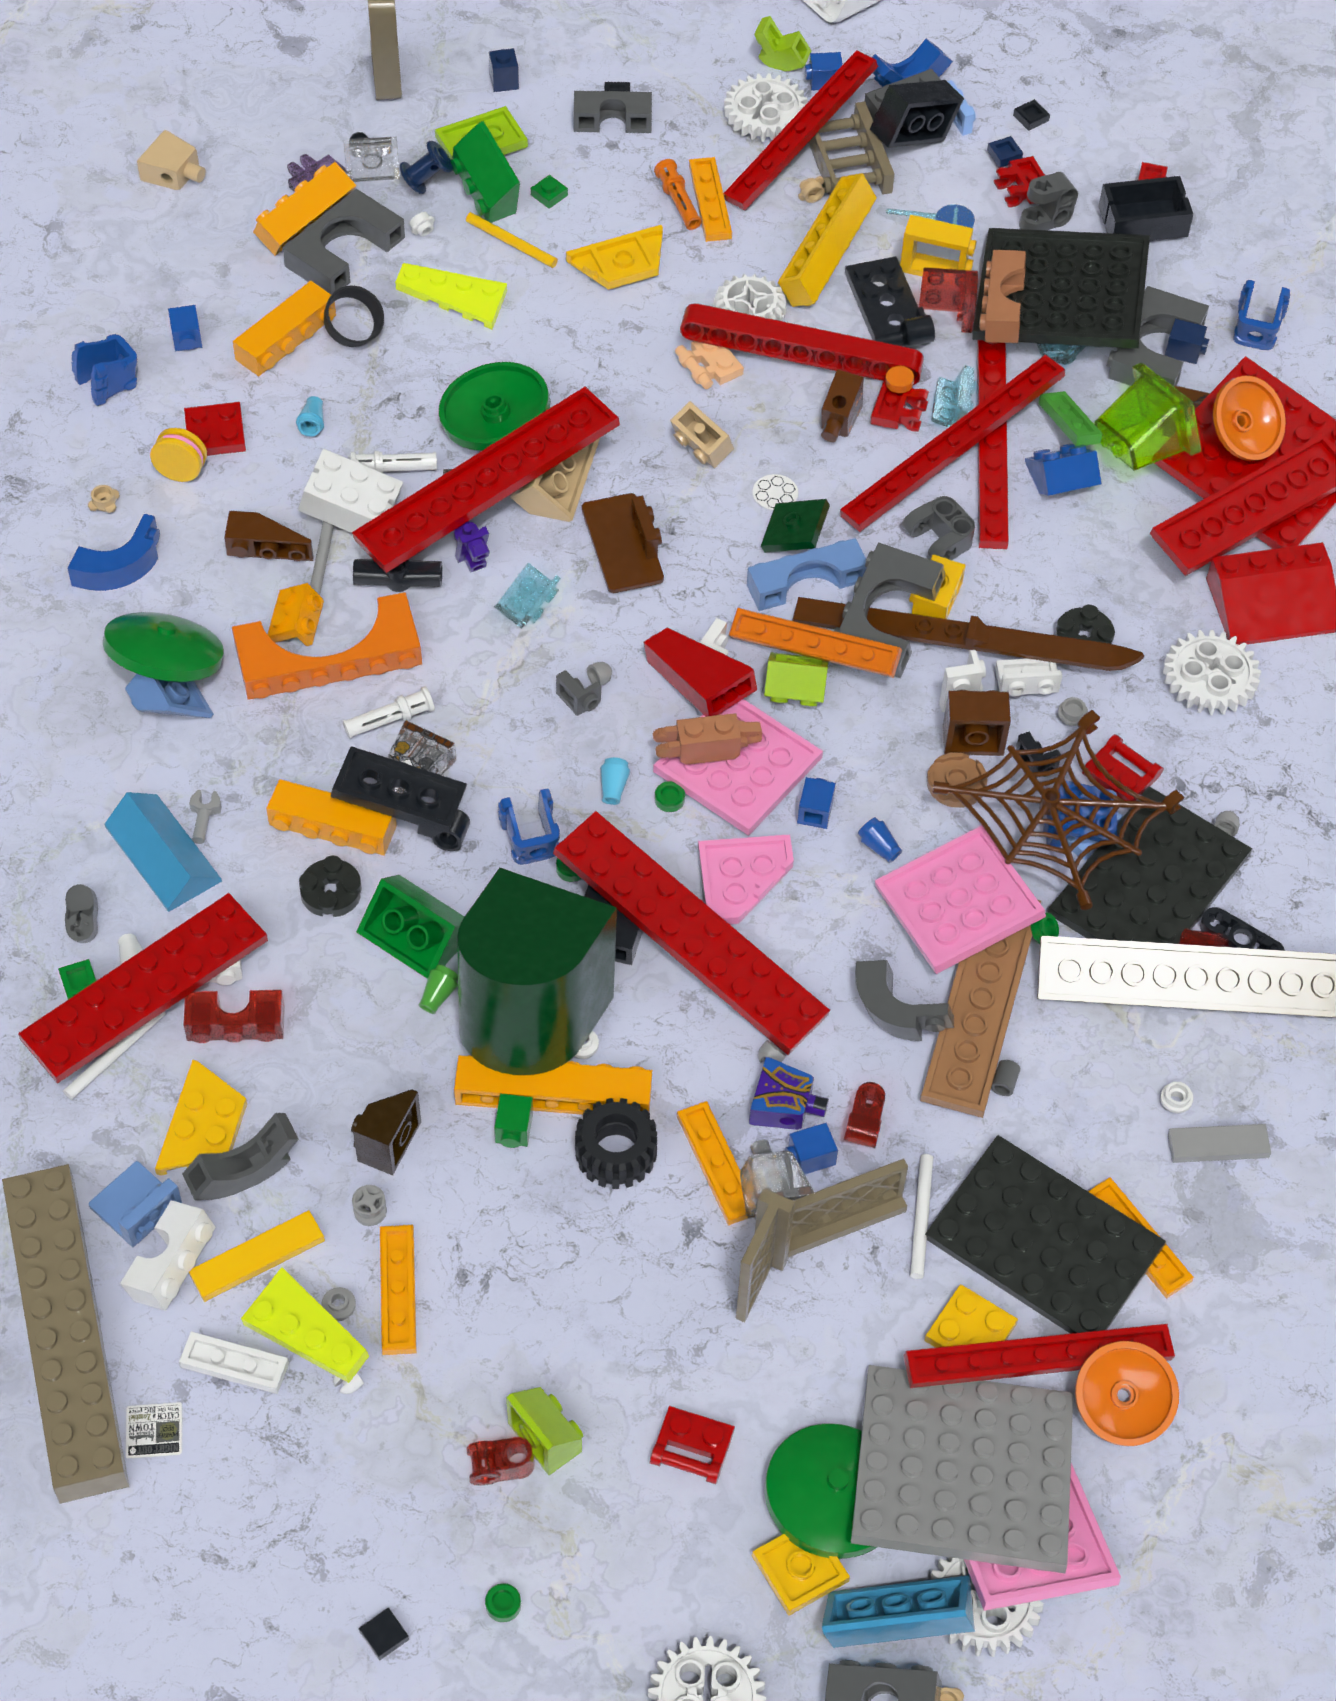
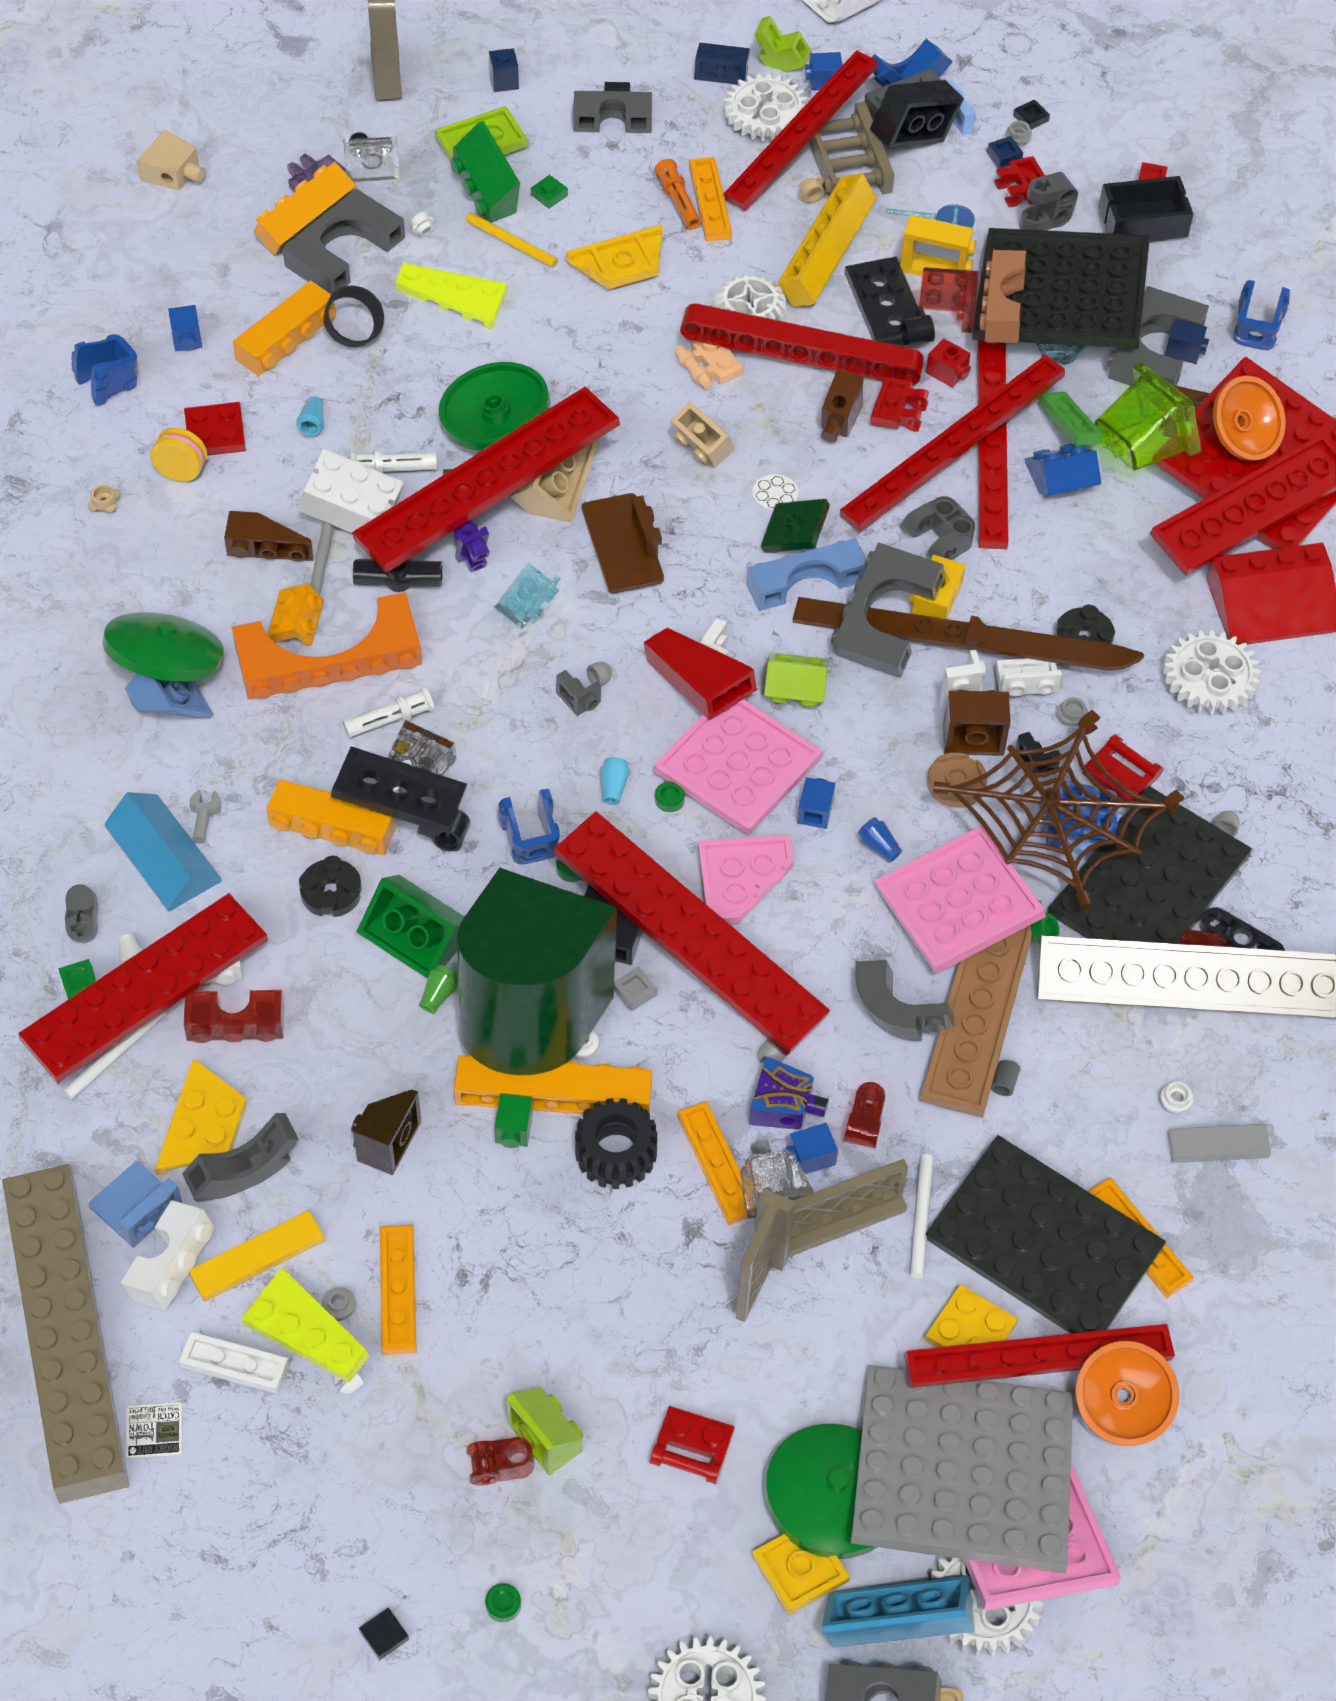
blue arch [67,514,160,591] -> none
light grey wheel [352,1185,387,1226] -> none
dark blue hose [399,141,453,194] -> none
nougat hinge [652,713,762,765] -> none
orange tile [729,608,902,678] -> none
orange tile [886,366,914,393] -> none
clear light blue bracket [931,365,977,427] -> none
none -> light grey plate [614,967,657,1011]
none -> dark blue hinge [694,42,750,85]
none -> red brick [925,338,971,388]
none -> light grey plate [1006,121,1032,145]

